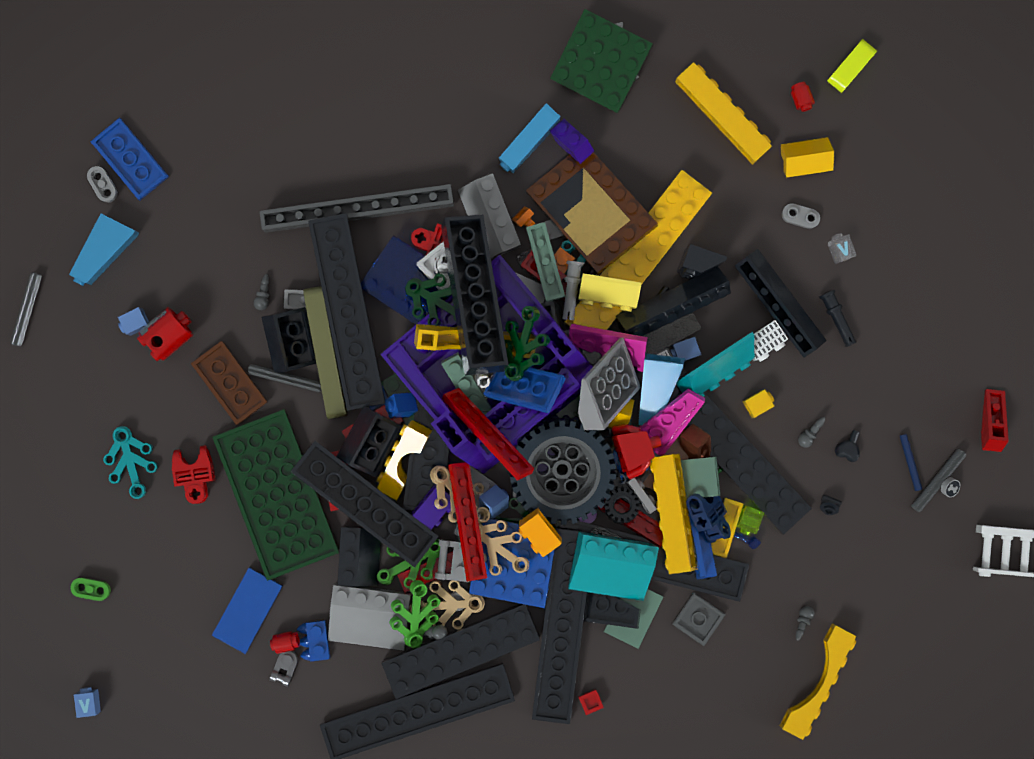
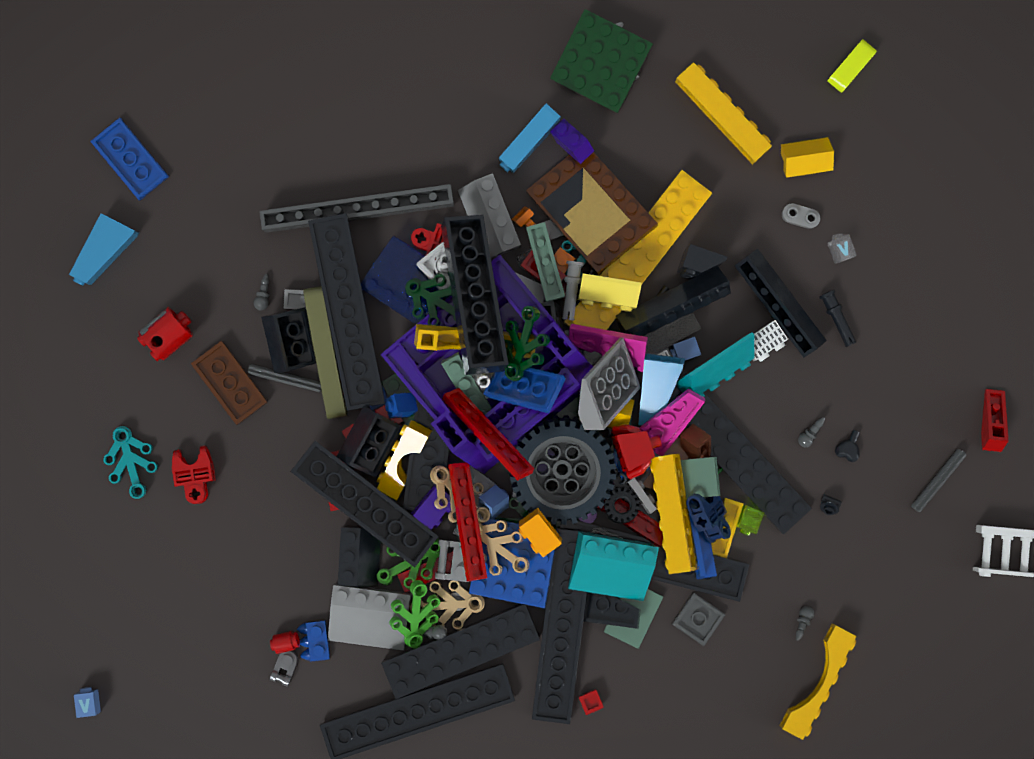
dark grey axle [10,272,42,346] -> none
bright green plate [71,577,111,601] -> none
light grey plate [87,166,118,203] -> none
medium blue brick [118,307,149,336] -> none
dark green plate [212,409,340,581] -> none
blue tile [212,567,283,654] -> none
clear blue hand [734,532,761,549] -> none
yellow brick [742,390,775,418] -> none
red brick [791,82,815,112] -> none
dark blue bar [899,434,922,491] -> none
light grey tile [941,477,960,497] -> none

